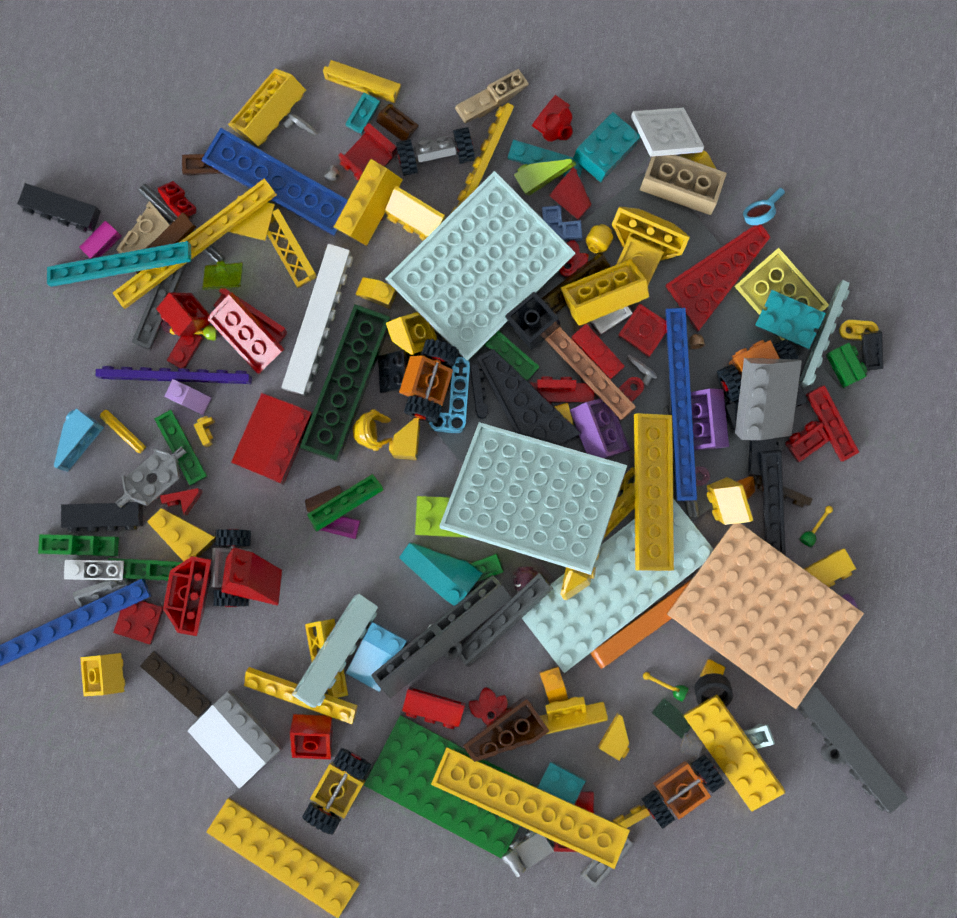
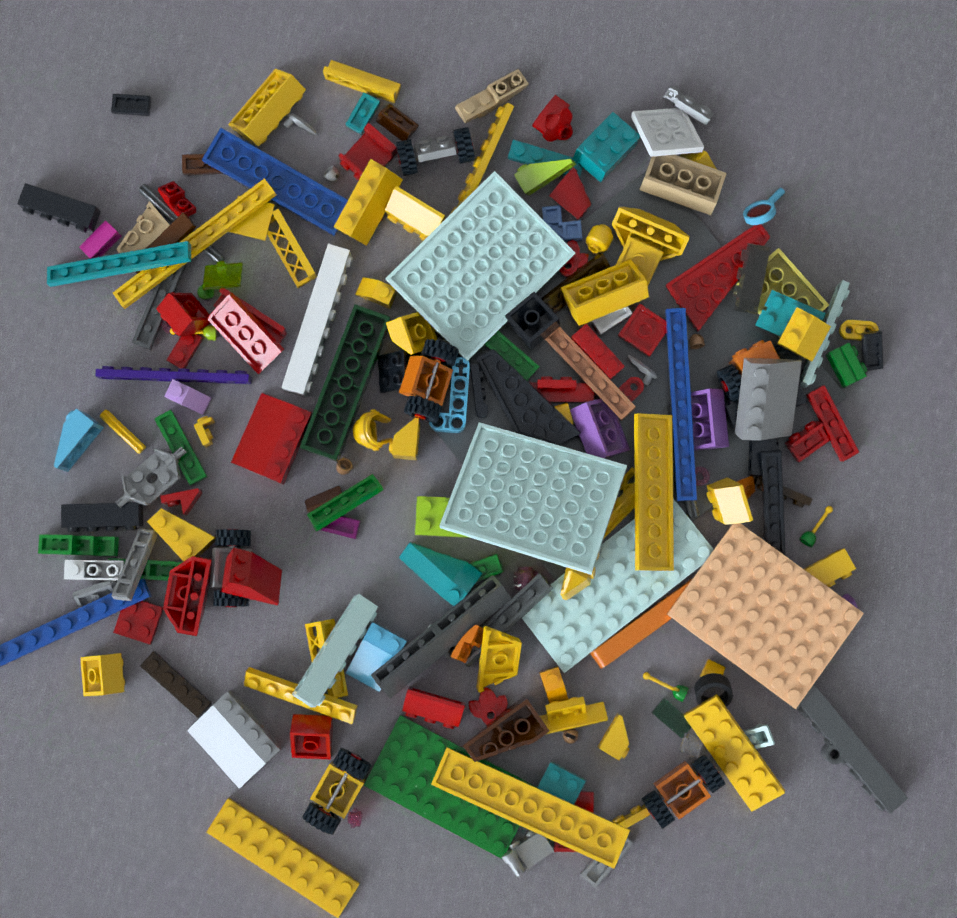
none -> black plate [111,94,151,116]
none -> light grey plate [111,529,158,601]
none -> bright green hinge [197,283,214,300]
none -> medium nougat hinge [336,458,352,475]
none -> clear pink plate [347,808,362,828]
none -> orange slope [451,625,484,663]
none -> yellow wing [476,626,522,692]
none -> medium nougat hinge [563,728,578,744]
none -> light grey hinge [664,85,714,125]
none -> clear smoke wedge [733,243,771,314]
none -> yellow slope [777,307,831,361]

